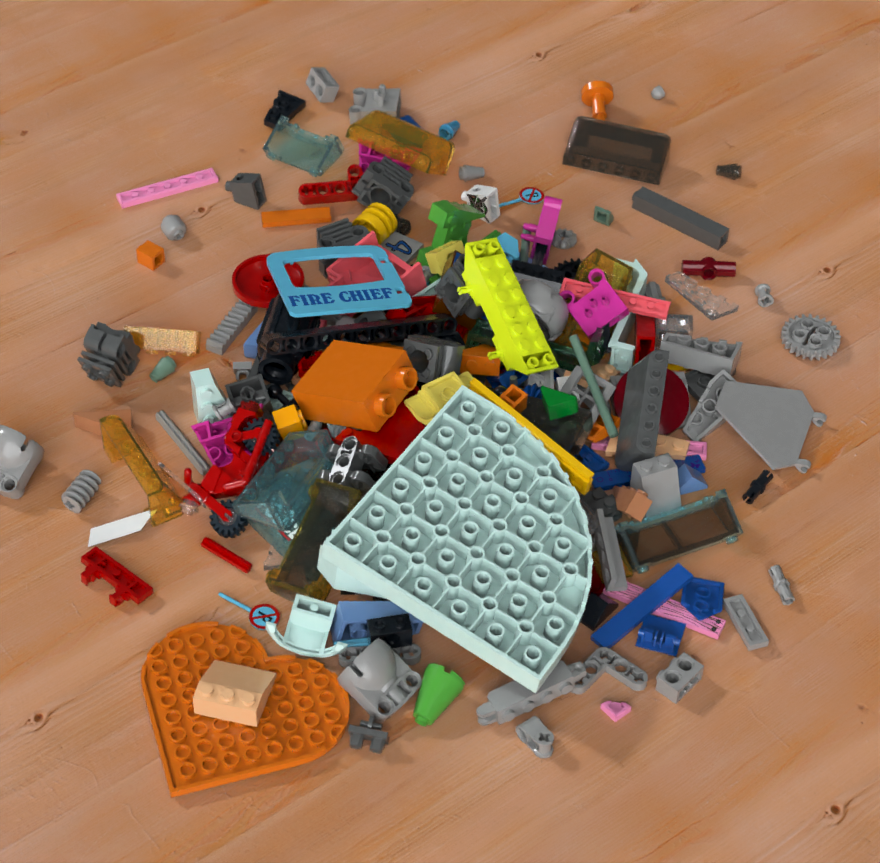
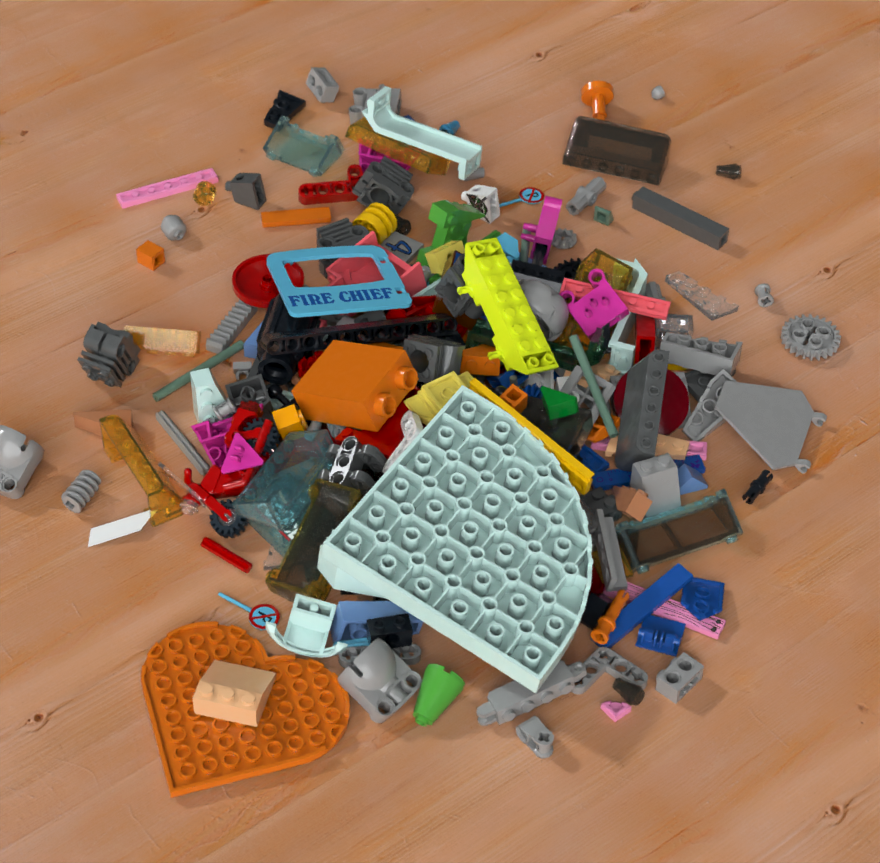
red hinge [81,546,153,607] -> none
sand green cone [149,356,177,383] -> none
dark grey hips [348,715,390,754] -> none
dark red piece [681,257,736,280] -> none
light grey plate [723,594,769,651] -> none
light grey pin [768,565,795,605] -> none
none -> sand green piece [152,340,244,402]
none -> clear yellow piece [193,181,217,206]
none -> dark pink piece [221,433,264,474]
none -> light aqua panel [362,86,483,180]
none -> white beam [383,410,424,473]
none -> light grey piece [566,176,606,216]
none -> orange pin [590,590,630,644]
none -> clear smoke cone [612,678,645,705]

